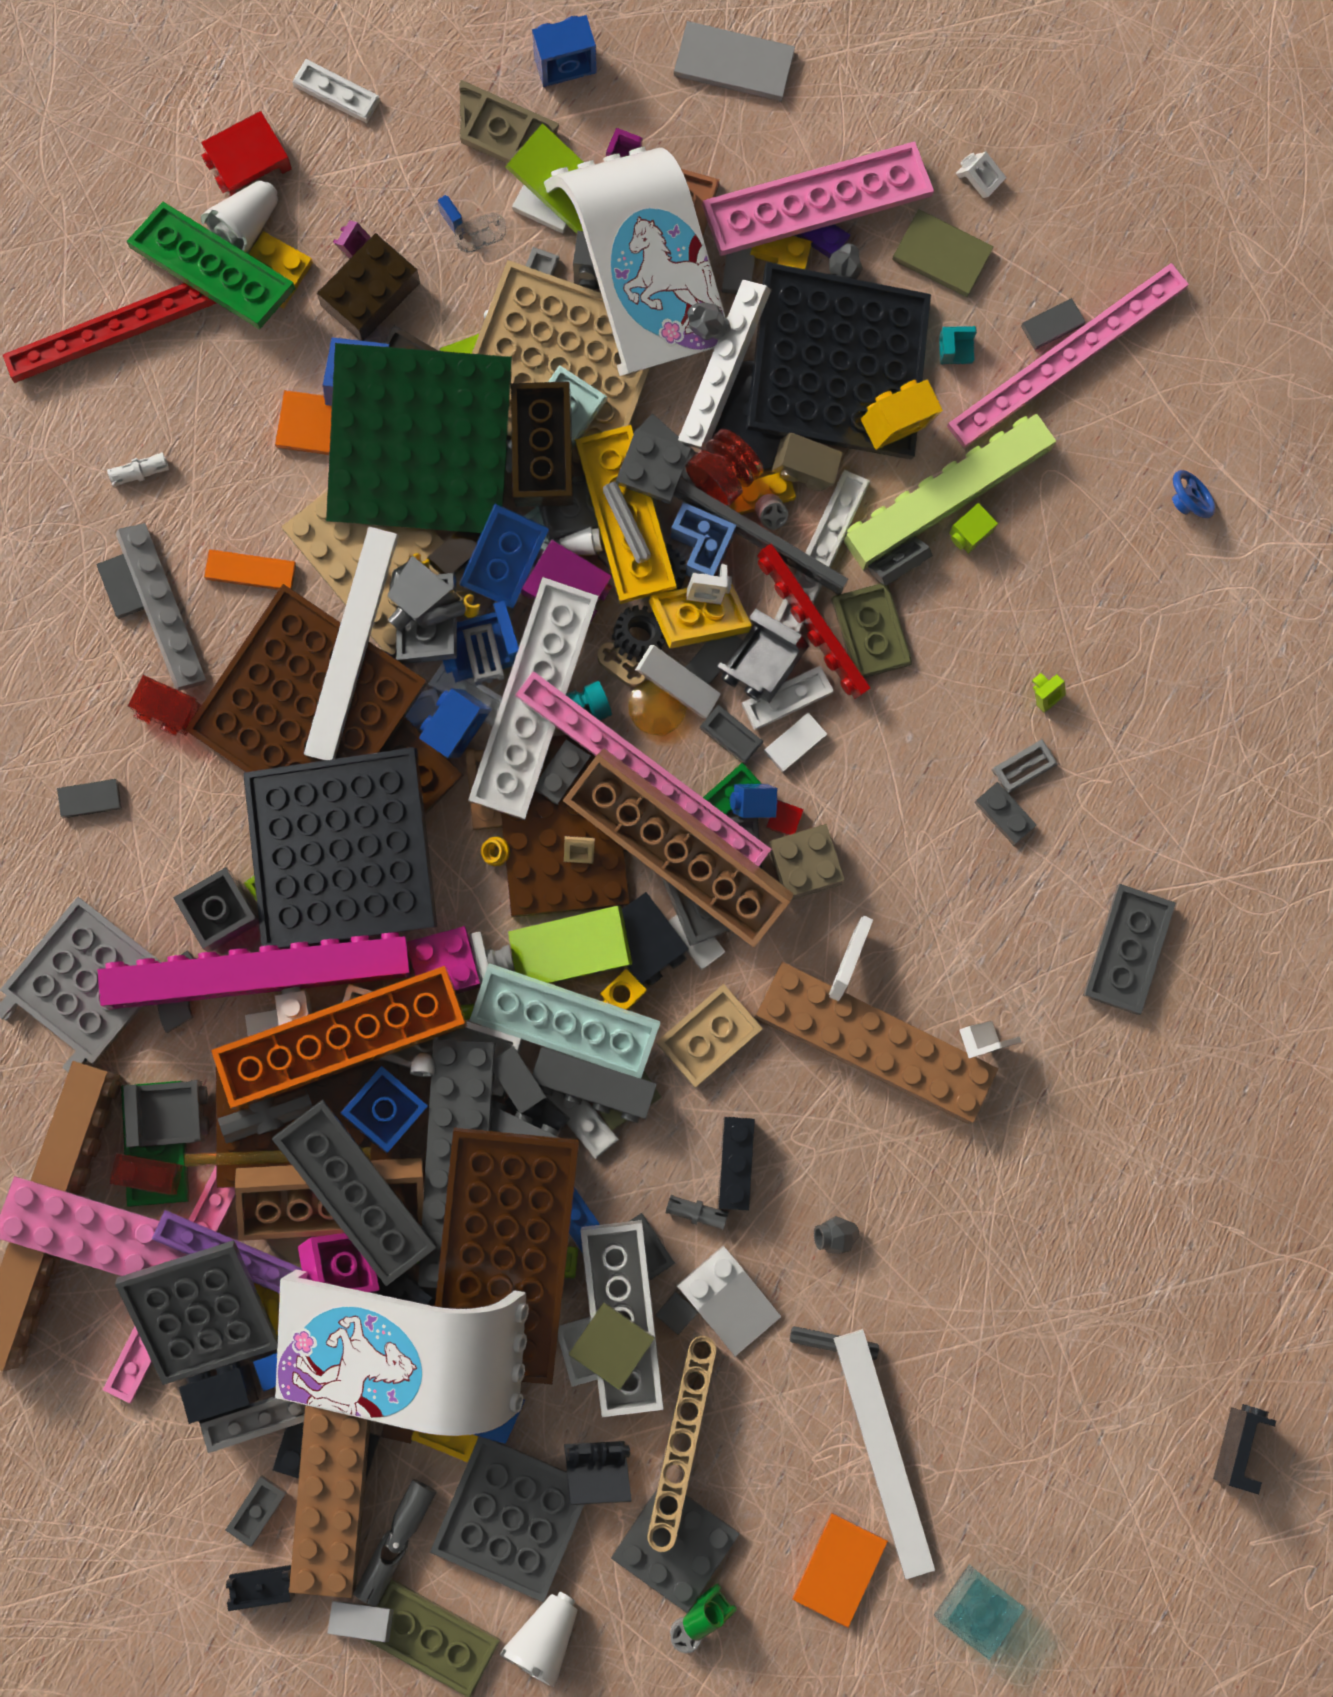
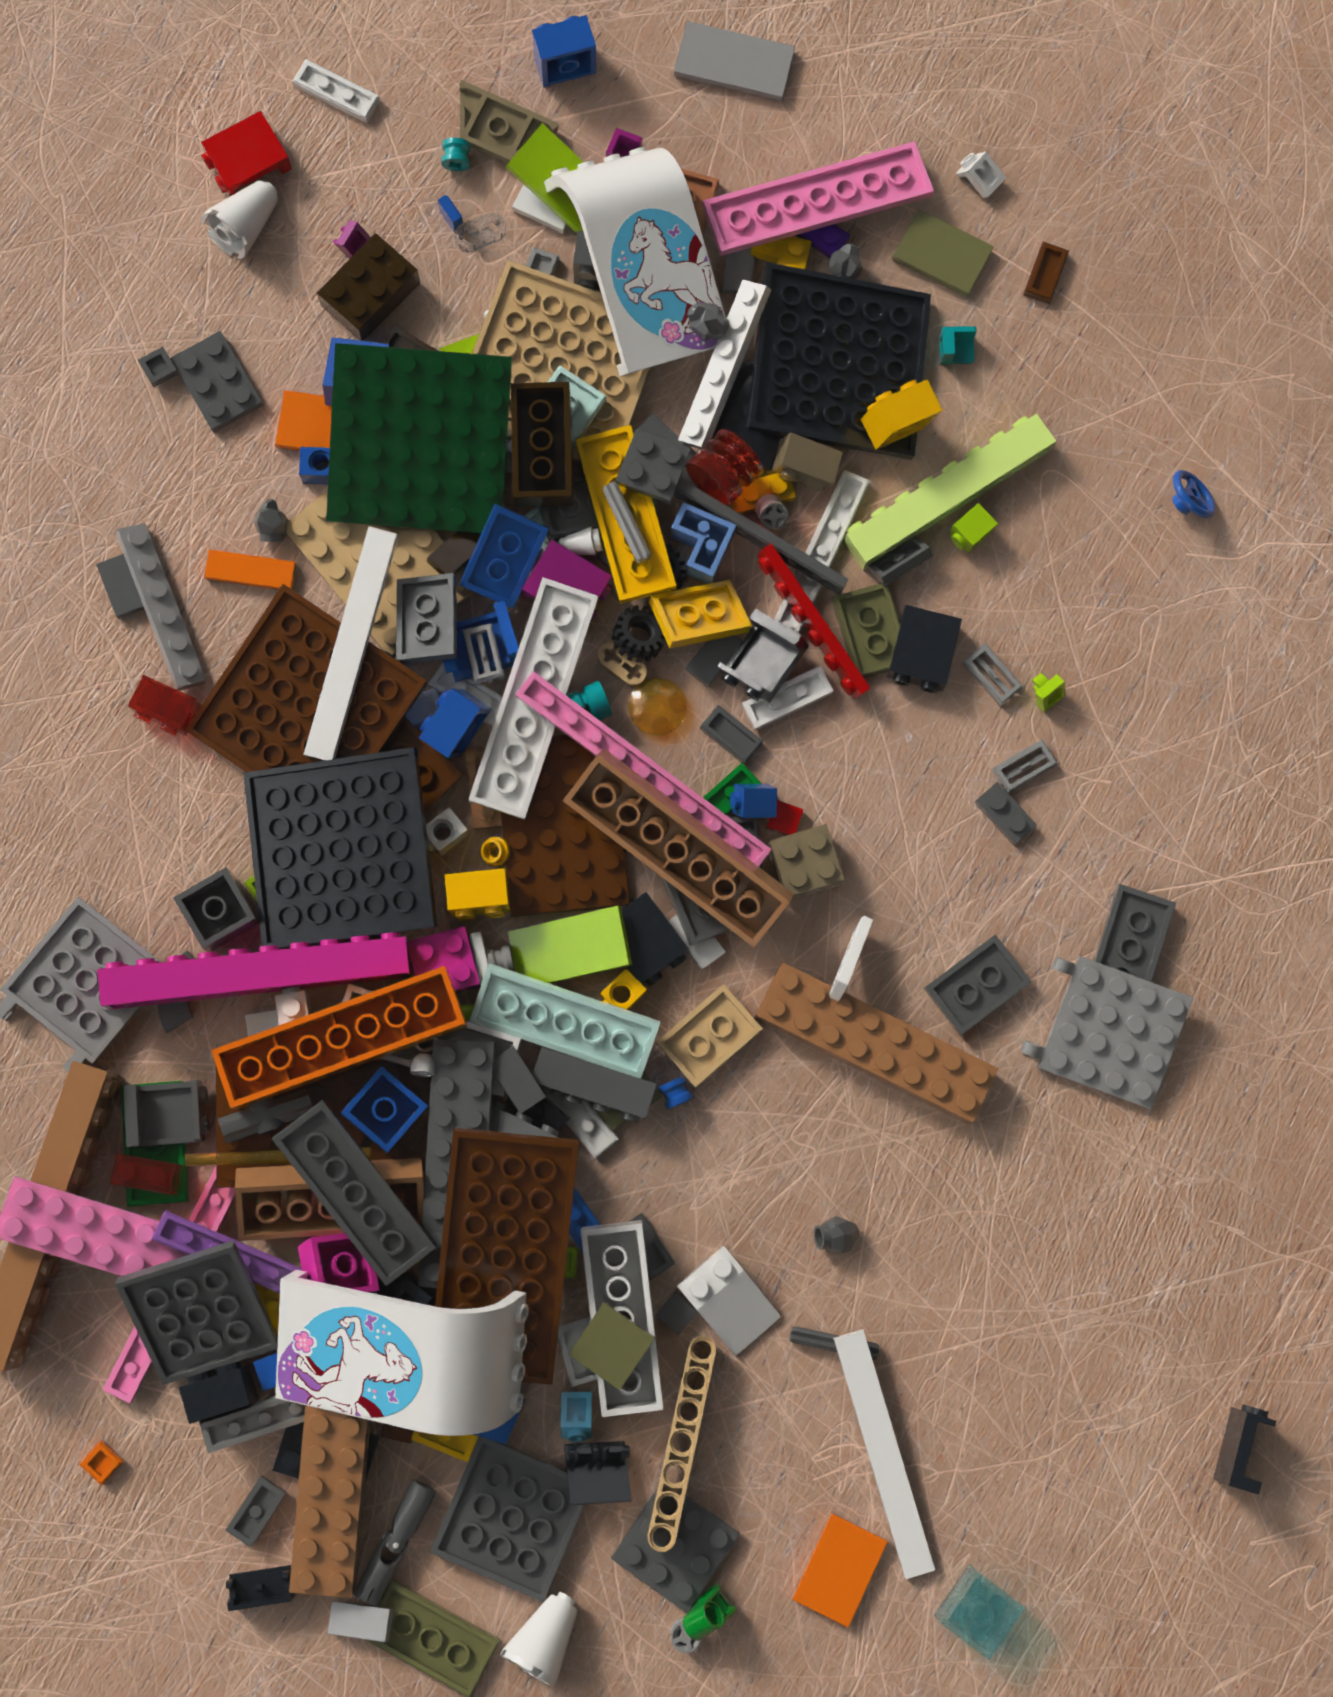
red plate [2,283,217,383] -> none
dark grey tile [57,779,122,819] -> none
white pin [107,452,169,487] -> none
green plate [126,201,296,330] -> none
yellow plate [249,231,313,309] -> none
torso [388,553,480,632] -> none
dark grey plate [534,740,591,806] -> none
tan slope [564,836,595,864] -> none
white tile [635,645,721,718] -> none
dark grey pin [666,1195,729,1230] -> none
white bracket [686,564,732,604] -> none
black arch [717,1117,755,1211] -> none
white tile [764,713,827,773] -> none
bright pink plate [947,263,1189,449] -> none
white panel [960,1021,1022,1058] -> none
dark grey tile [1021,298,1085,350] -> none
none -> orange tile [79,1440,125,1486]
none -> dark grey plate [138,347,178,388]
none -> dark grey plate [170,331,264,433]
none -> dark grey rock [253,499,289,542]
none -> blue brick [299,447,330,484]
none -> white brick [426,807,469,856]
none -> teal wheel [441,137,470,171]
none -> yellow brick [444,868,511,922]
none -> medium azure bracket [561,1392,592,1442]
none -> blue wheel [658,1076,694,1110]
none -> black panel [886,605,962,693]
none -> dark grey plate [924,935,1031,1036]
none -> light grey tile [962,643,1023,706]
none -> light grey plate [1021,956,1193,1109]
none -> reddish brown tile [1023,241,1069,305]

